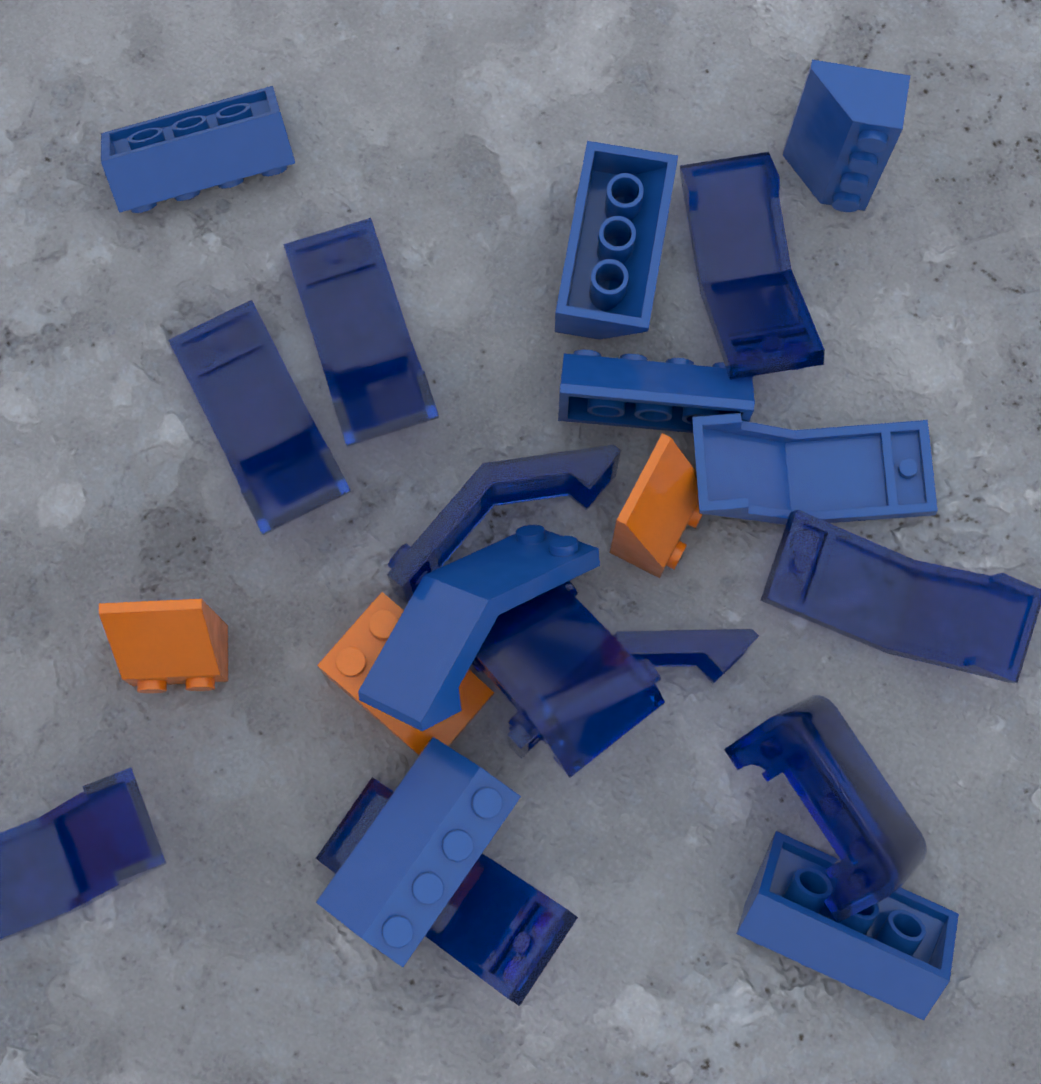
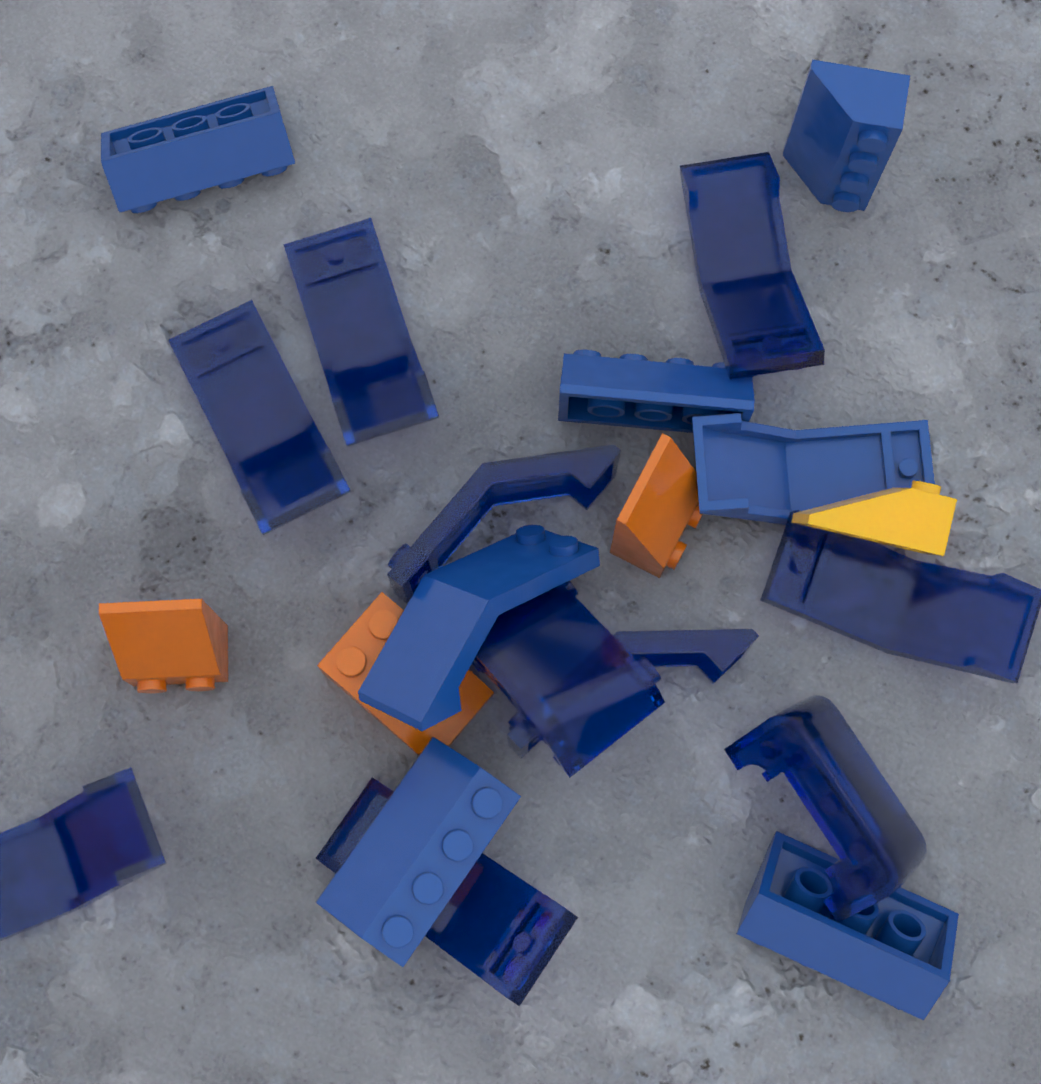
blue slope [555,141,678,340] -> none
none -> yellow slope [791,481,957,556]

